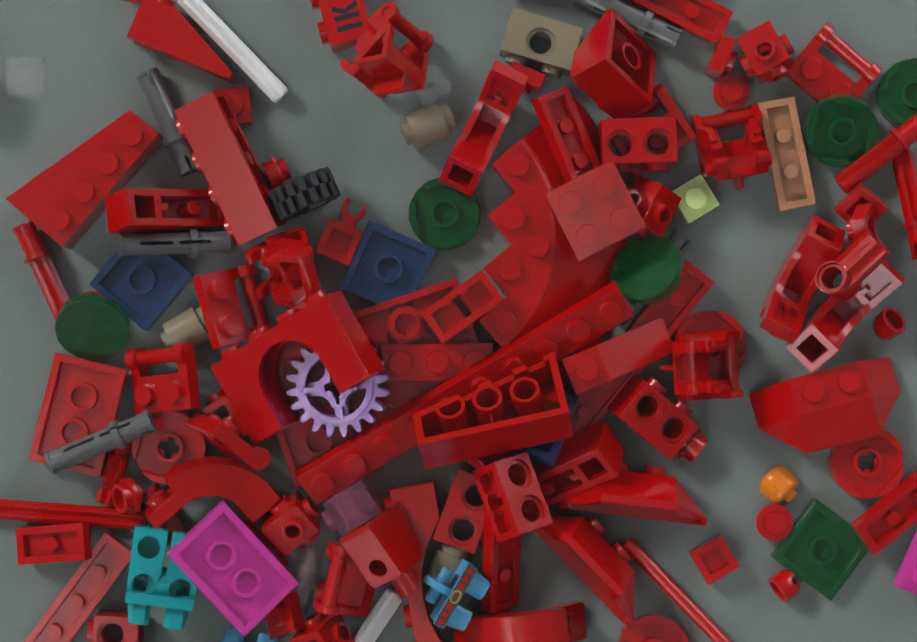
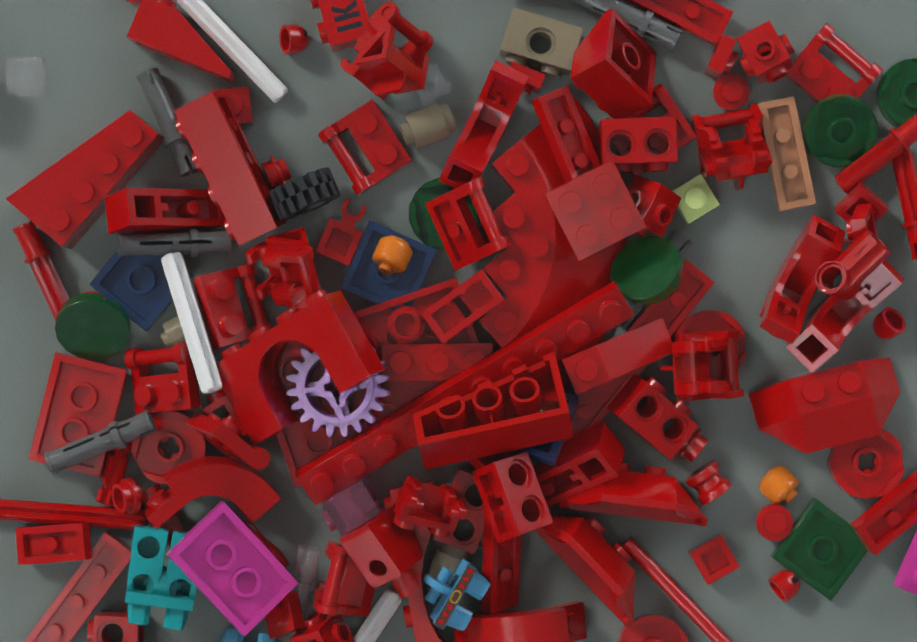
red brick [261,489,321,556] -> none
none -> white axle [161,252,223,394]
none -> red hinge [279,24,309,54]
none -> red plate [317,99,412,196]
none -> orange piece [372,235,413,275]
none -> red piece [393,476,467,537]
none -> red plate [425,177,512,271]
none -> red wheel [685,460,732,505]

